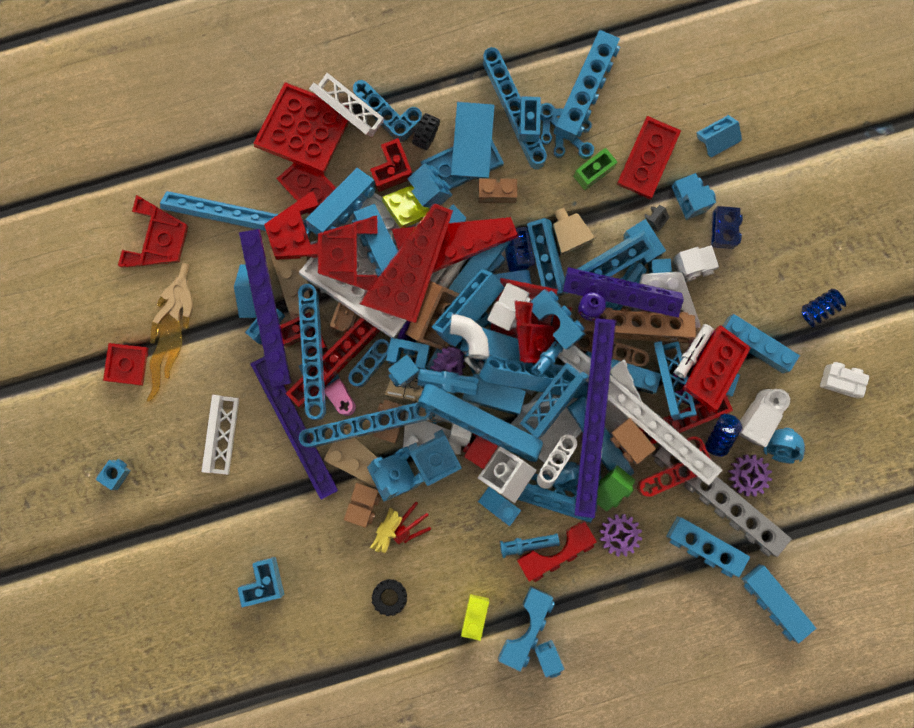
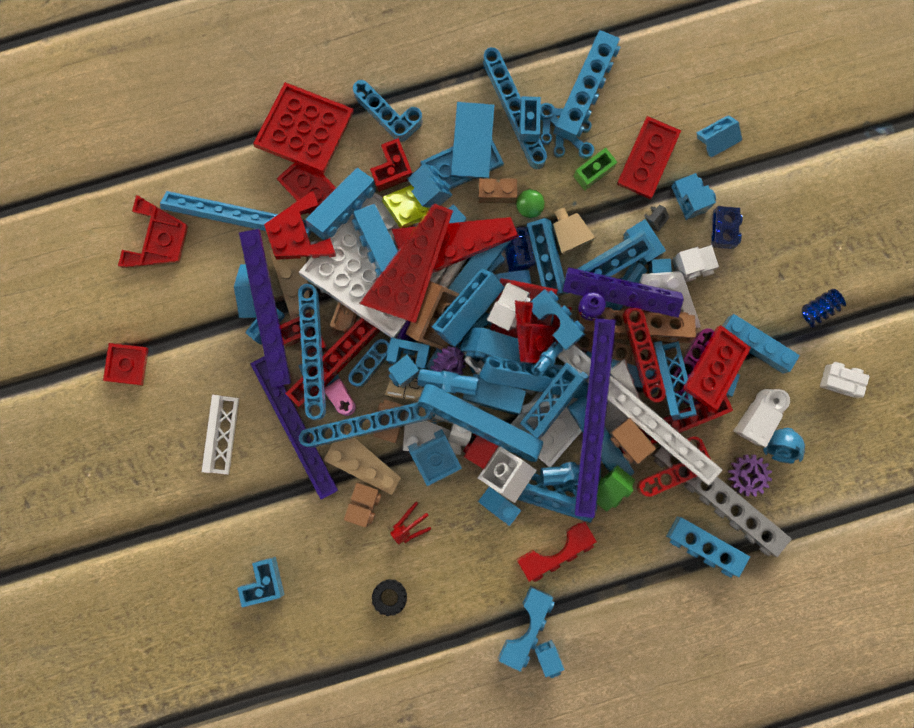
dark azure brick [95,459,131,490] -> none
clear yellow piece [147,263,193,402] -> none
white fence [309,73,385,137] -> none
red wing [318,216,377,291] -> none
dark azure panel [367,446,424,502] -> none
light yellow piece [370,508,402,553] -> none
black tyre [412,113,440,150] -> none
white cylinder [450,314,489,359] -> none
neon yellow brick [461,594,489,641] -> none
dark azure pin [499,533,560,558] -> none
white beam [537,435,577,489] -> none
medium lavender gear [599,514,642,557] -> none
white pin [674,324,714,379] -> none
clear blue piece [705,414,742,457] -> none
dark azure brick [742,564,817,644] -> none
none -> bright green hair [516,189,545,219]
none -> red beam [623,308,666,402]

